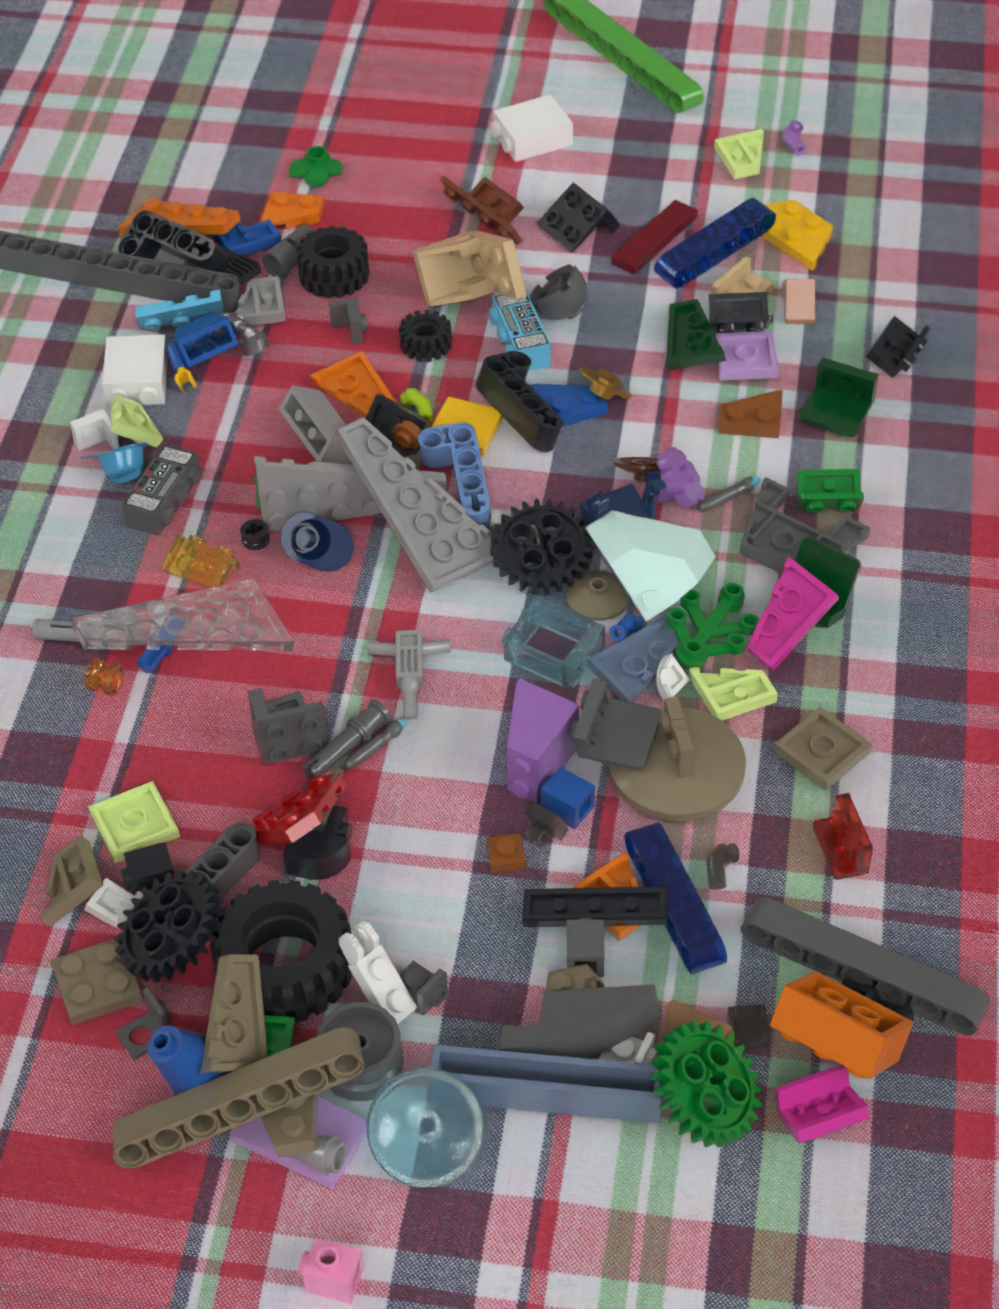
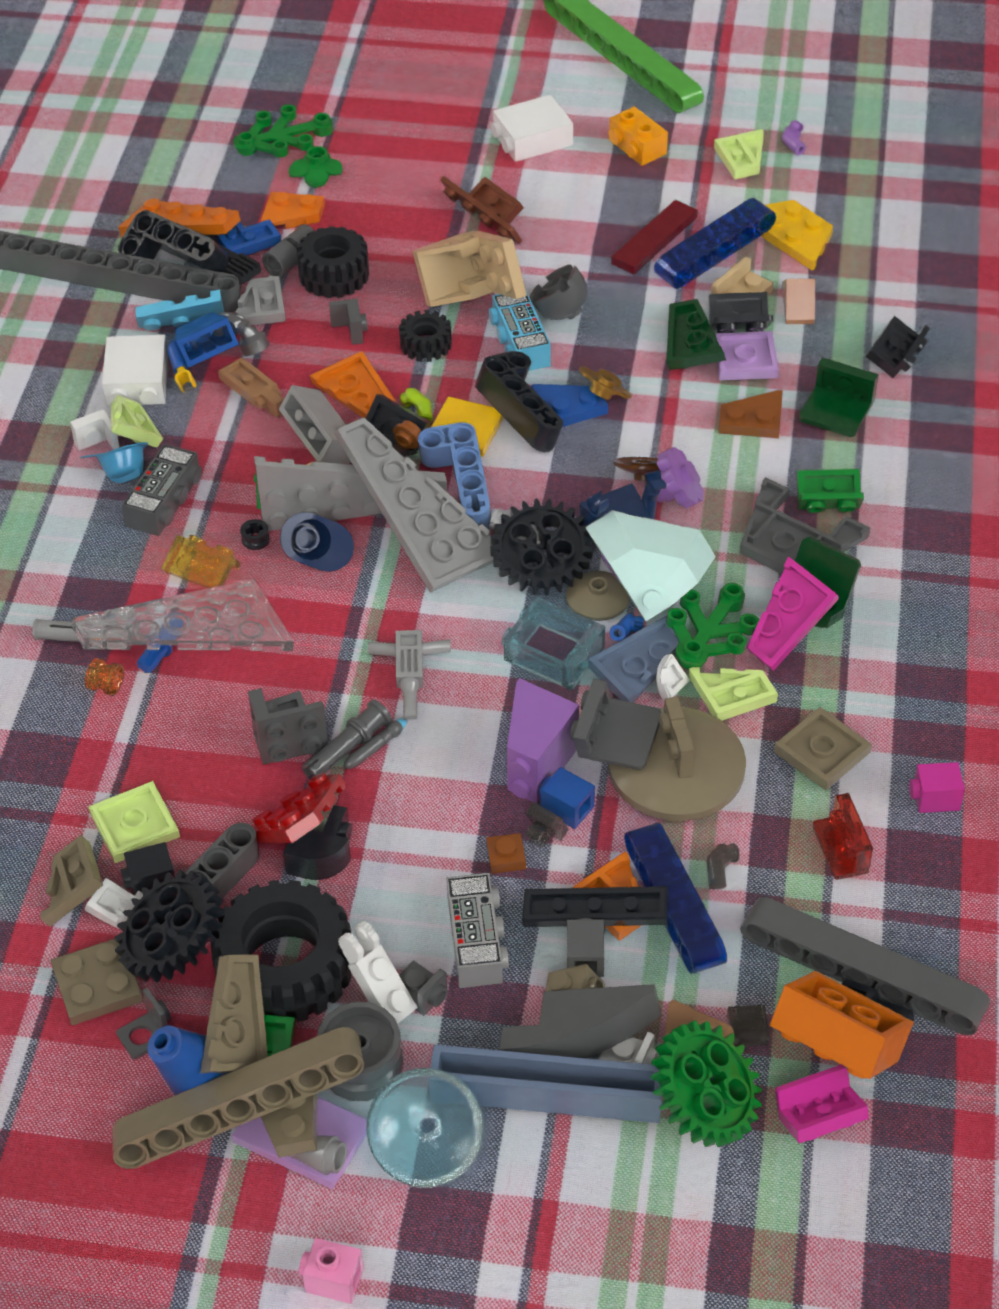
black bracket [537,182,621,253] -> none
dark grey piece [697,476,761,511] -> none
none -> medium nougat hinge [218,357,284,418]
none -> green plant [233,104,333,158]
none -> brick [446,873,509,988]
none -> light orange brick [608,106,668,166]
none -> dark pink brick [909,762,965,813]

